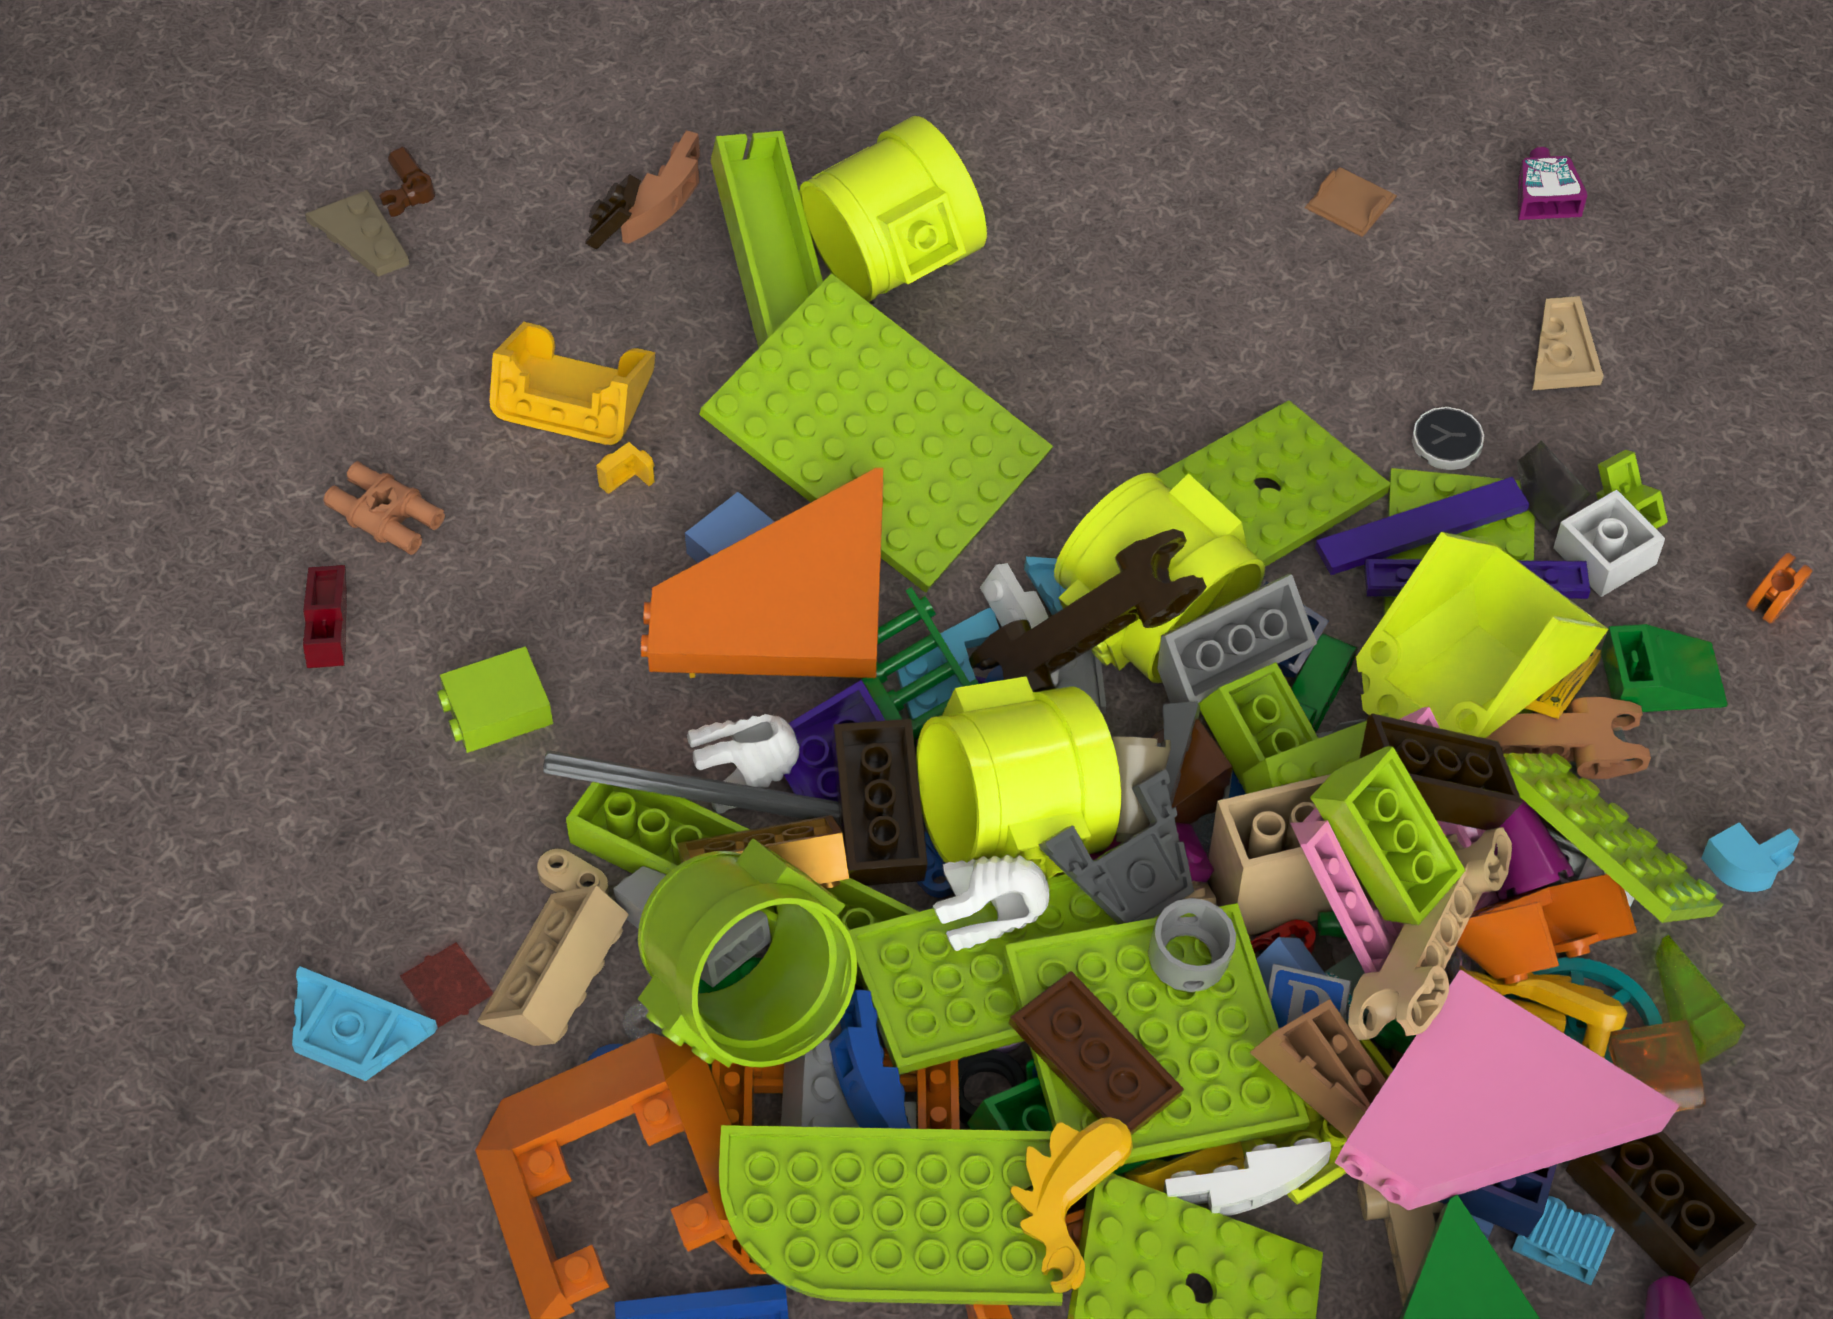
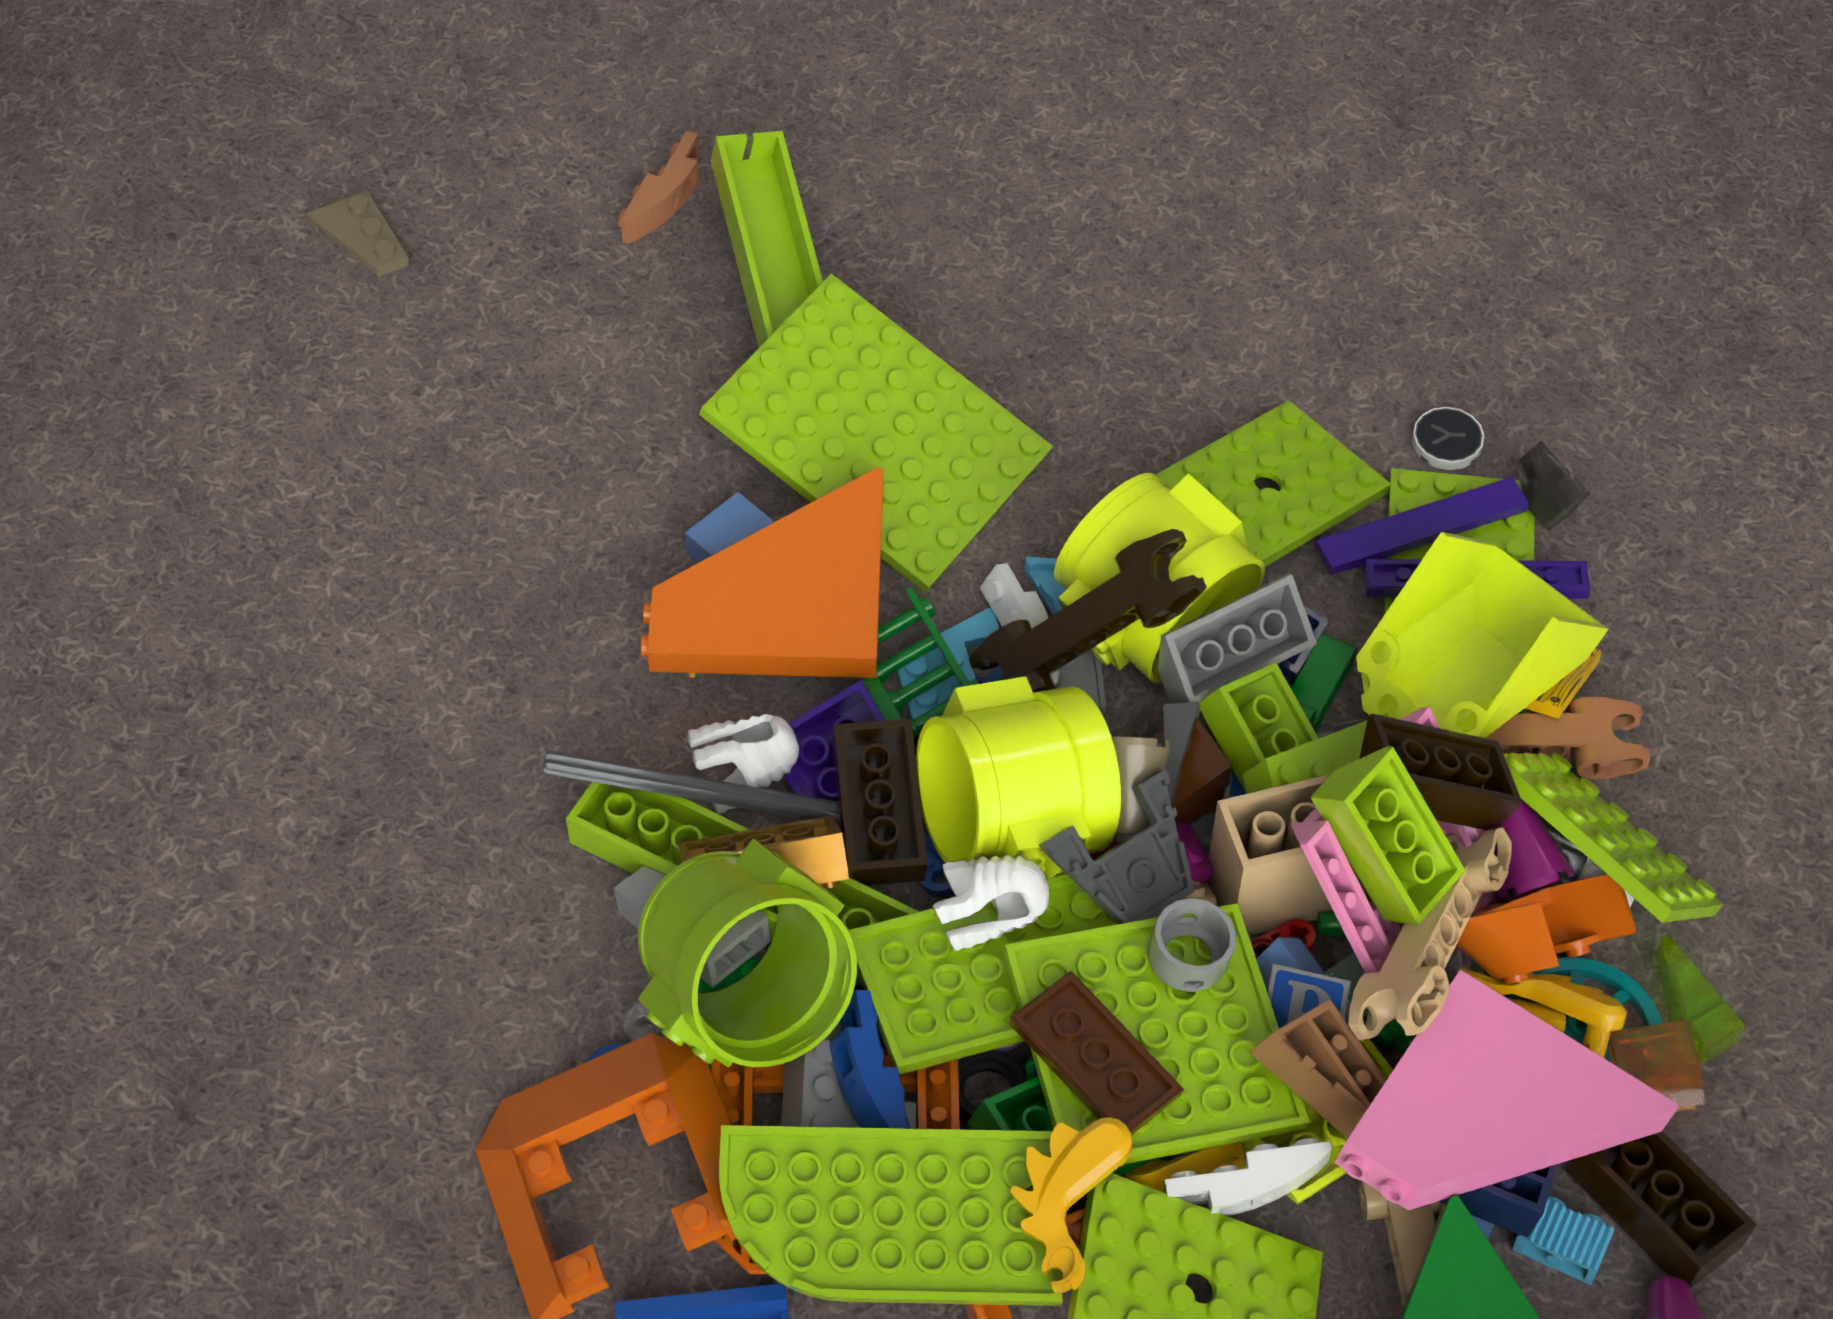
medium azure wing [292,966,438,1081] -> none
dark red slope [303,565,347,668] -> none
nougat pin [323,461,445,555] -> none
reddish brown bar [379,147,435,217] -> none
clear red piece [400,942,493,1028] -> none
lime brick [437,646,553,753] -> none
tan slope [477,885,629,1046] -> none
yellow windscreen [489,322,656,445] -> none
tan plate [537,849,609,895] -> none
dark brown plate [585,174,641,249] -> none
yellow bracket [596,442,655,494] -> none
neon yellow cylinder [799,116,987,302] -> none
medium nougat piece [1305,167,1397,237] -> none
magenta torso [1518,147,1587,220] -> none
tan wing [1532,296,1603,390] -> none
white brick [1553,490,1665,597] -> none
lime brick [1596,449,1668,529] -> none
green slope [1601,624,1728,712] -> none
medium azure brick [1701,822,1800,892] -> none
orange head [1746,553,1813,624] -> none

